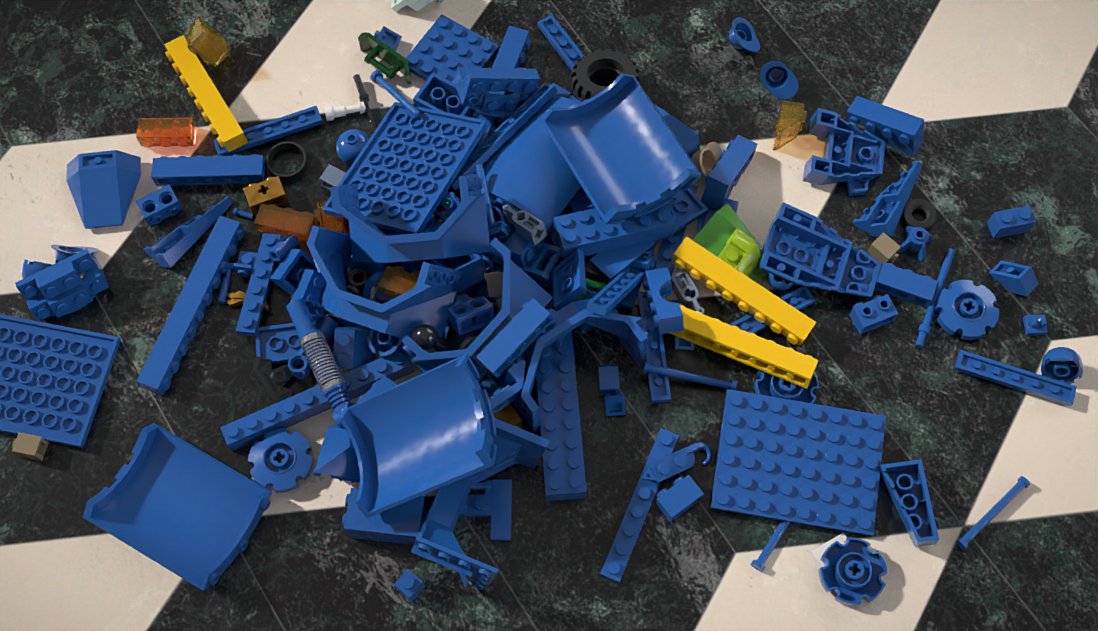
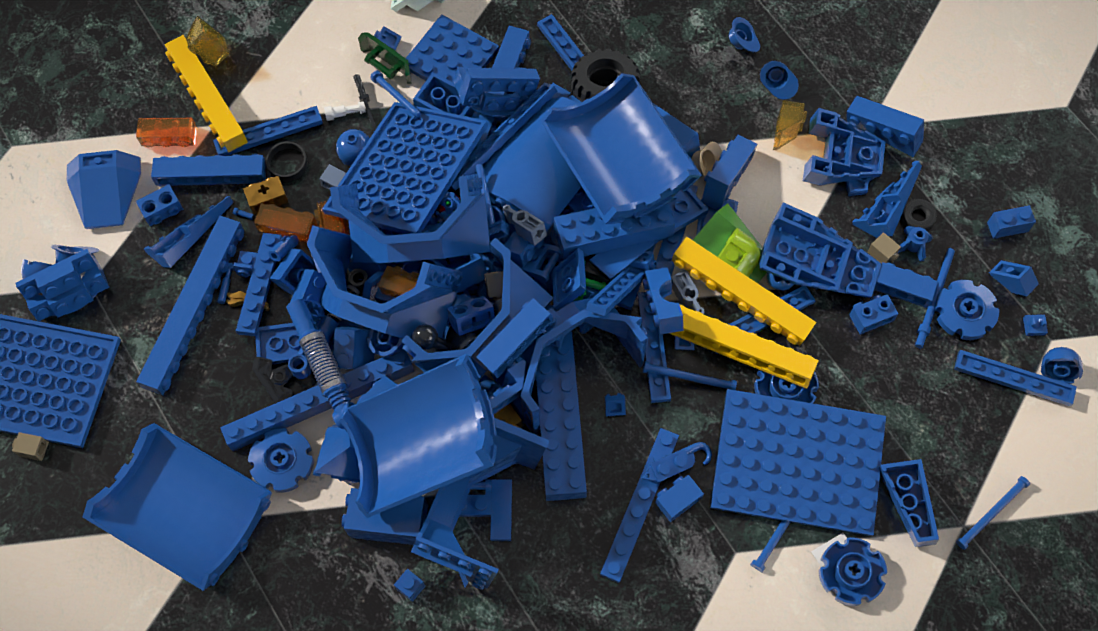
blue brick [598,364,620,396] -> none

